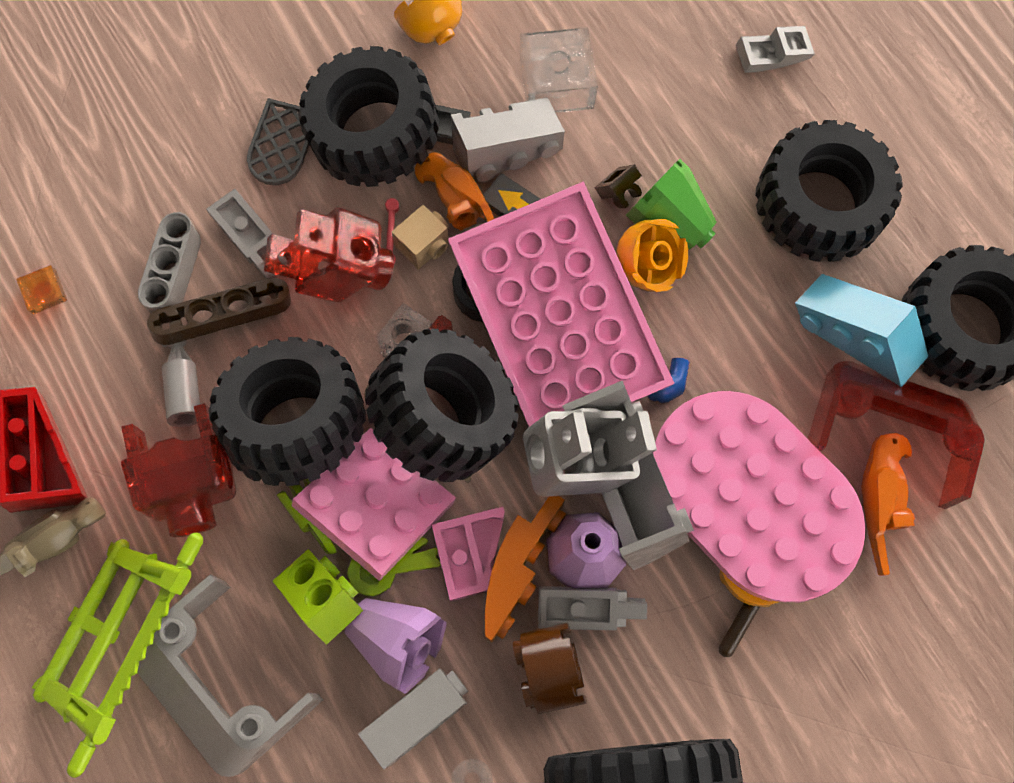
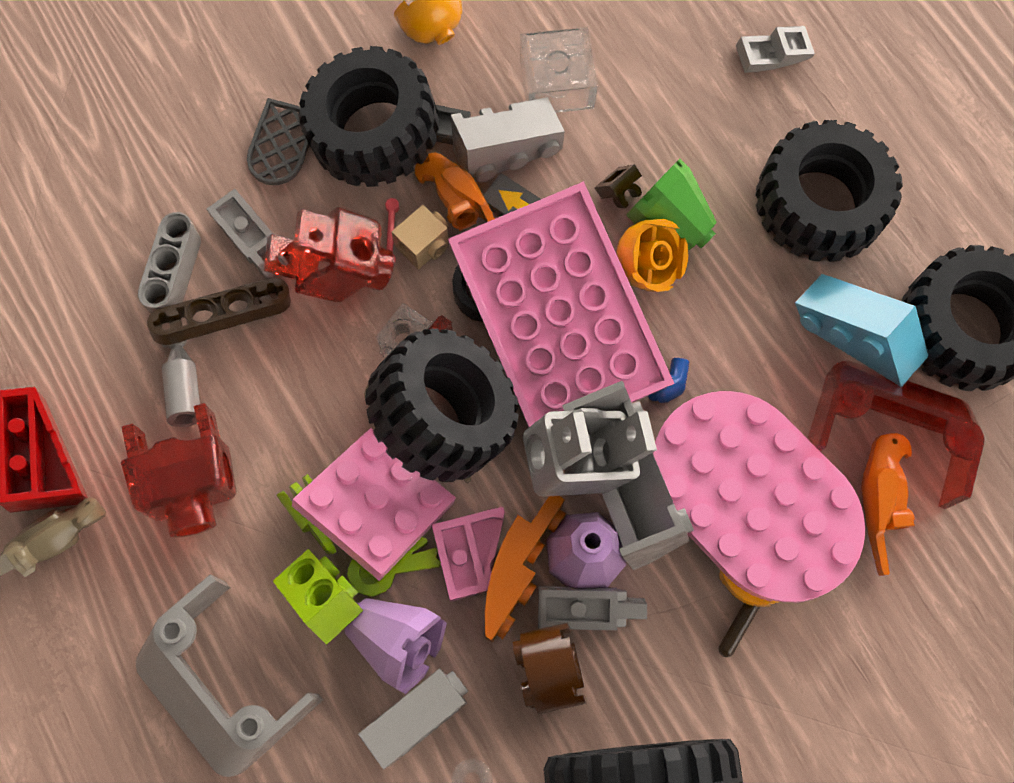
clear orange plate [16,265,68,314] -> none
lime piece [32,533,204,778] -> none
black tyre [208,337,366,486] -> none

